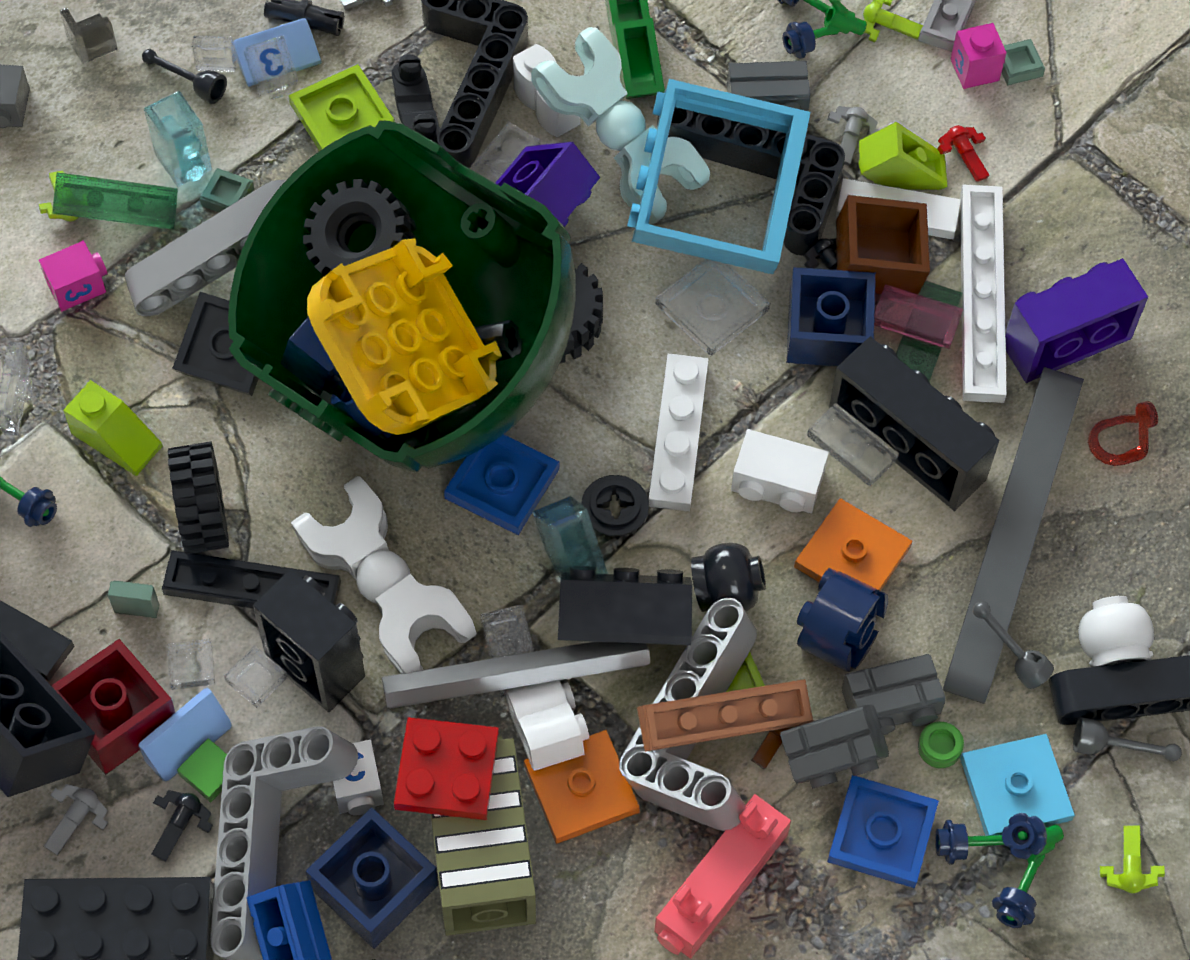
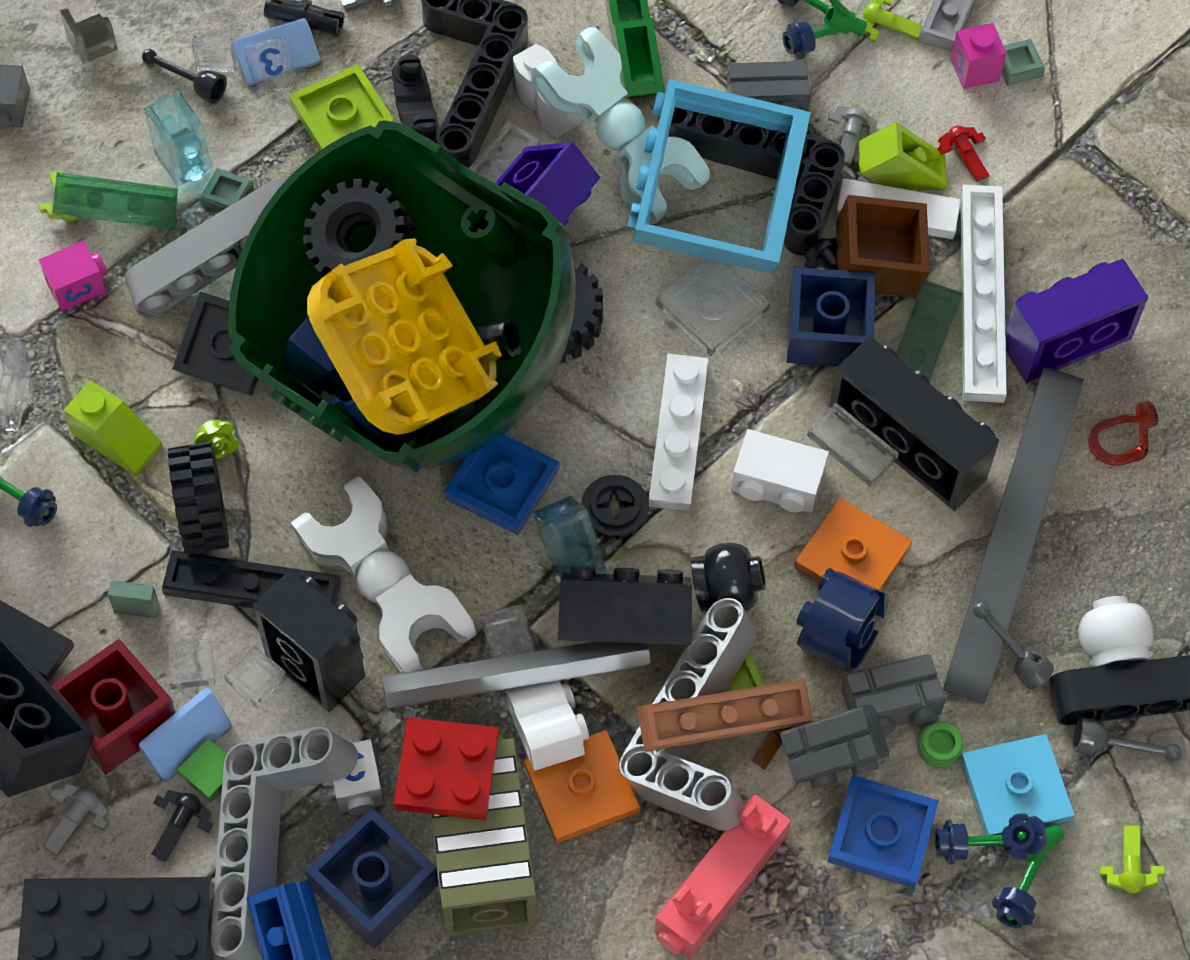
clear pink tile [874,284,963,349] -> none
none -> lime plate [194,420,240,459]

